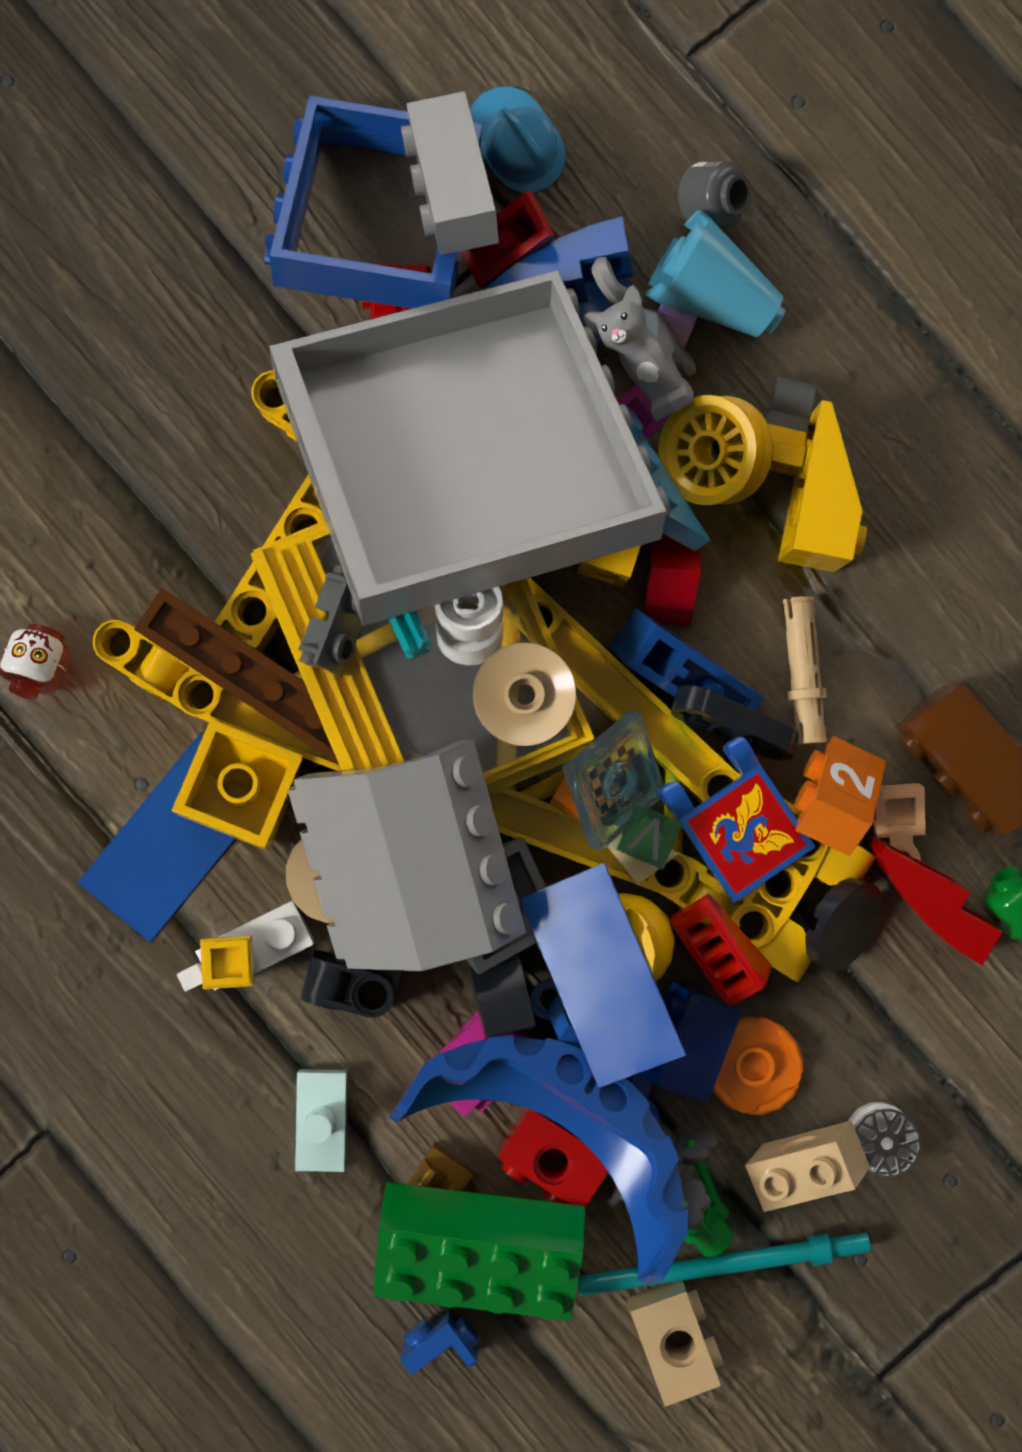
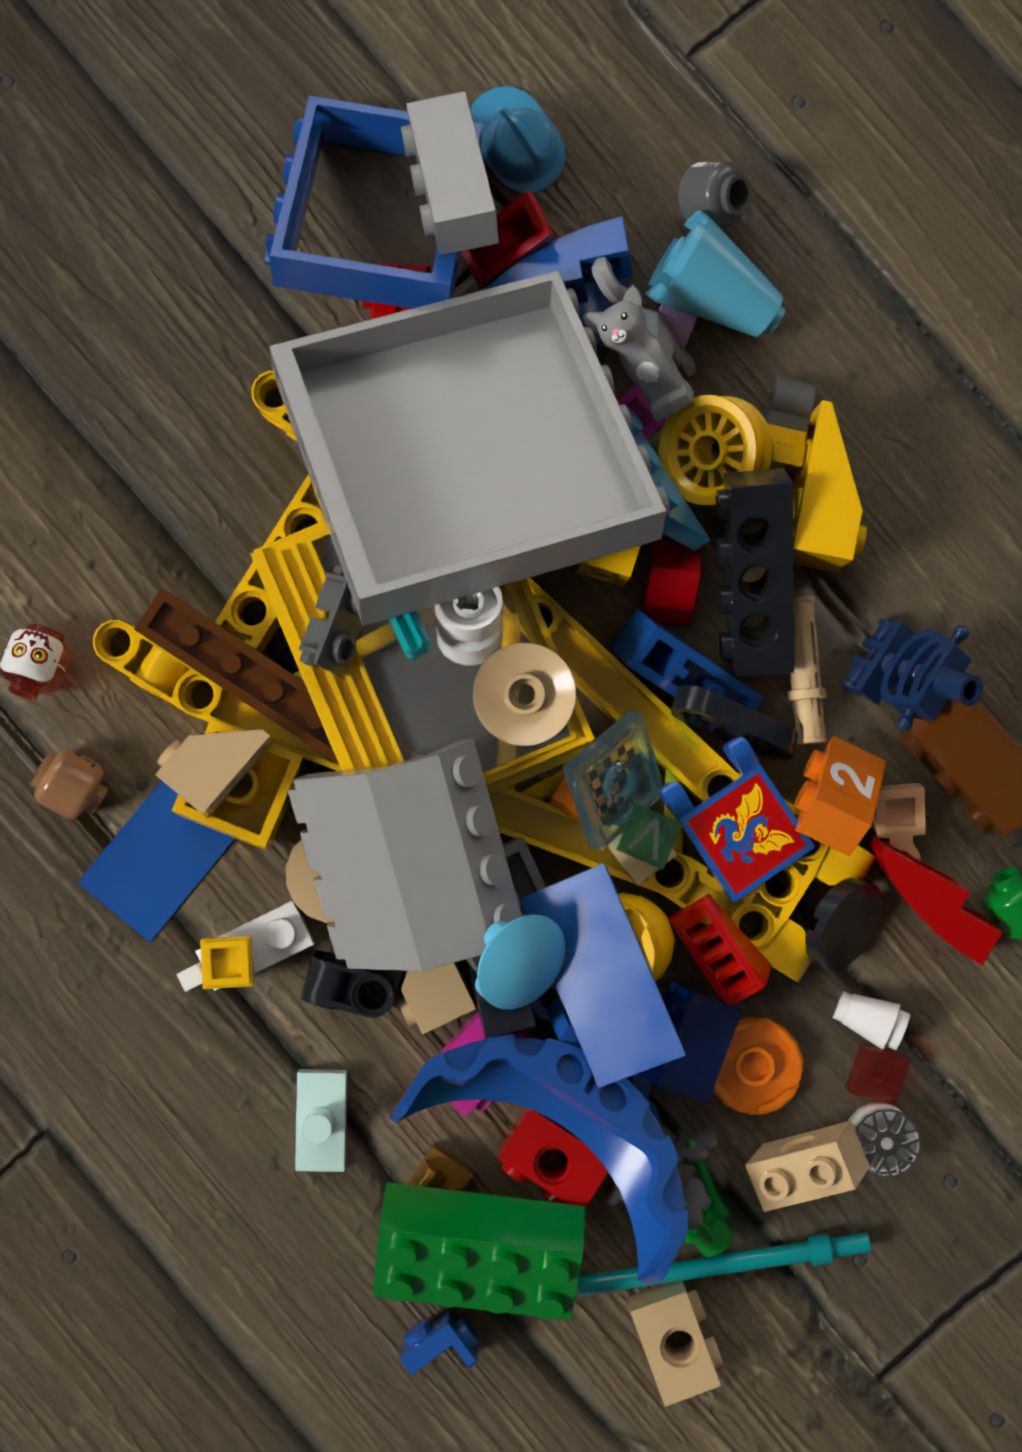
none -> medium nougat head [29,748,108,820]
none -> tan slope [155,729,273,818]
none -> tan slope [398,962,477,1035]
none -> medium azure dish [475,915,565,1009]
none -> black brick [715,468,794,677]
none -> white cone [833,991,910,1050]
none -> dark blue torso [839,618,983,731]
none -> clear red tile [845,1043,911,1105]

